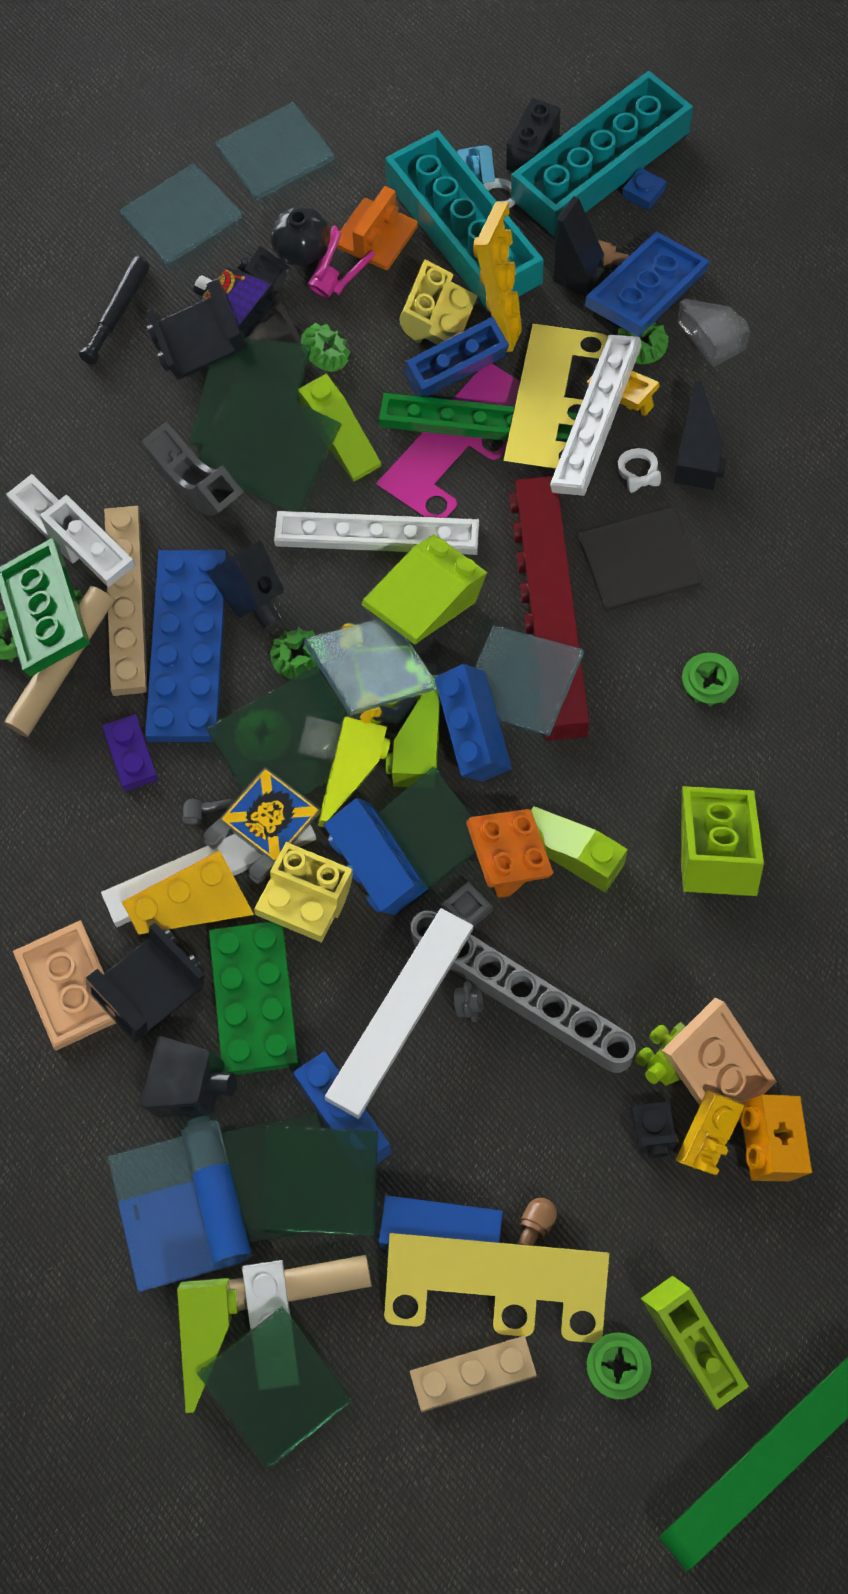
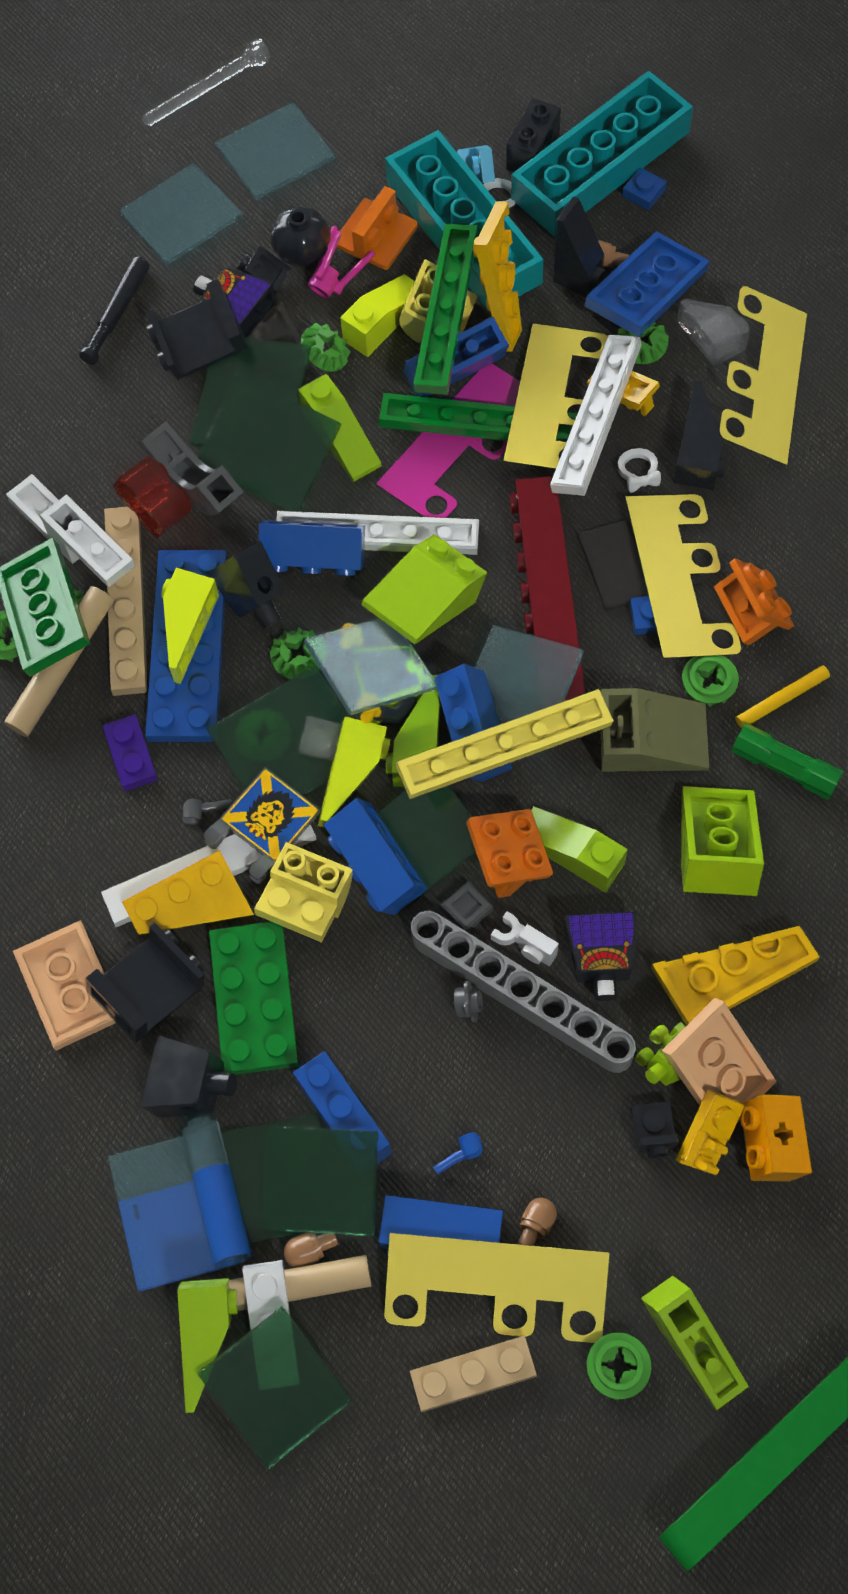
white tile [325,908,473,1119] -> none
none -> clear red brick [113,456,192,538]
none -> clear piece [142,38,271,126]
none -> neon yellow slope [161,568,219,684]
none -> blue brick [259,520,365,575]
none -> medium nougat cylinder [284,1230,339,1268]
none -> neon yellow slope [340,274,415,357]
none -> light yellow plate [396,689,613,799]
none -> green plate [413,224,478,395]
none -> blue hand [433,1132,483,1174]
none -> white plate [491,911,559,967]
none -> torso [564,912,636,1001]
none -> olive slope [600,688,709,772]
none -> light yellow piece [625,494,741,658]
none -> blue plate [630,596,658,635]
none -> yellow wing [651,926,820,1026]
none -> orange bracket [713,558,794,645]
none -> light yellow piece [720,286,807,465]
none -> green axle [731,723,844,800]
none -> yellow bar [735,665,830,729]

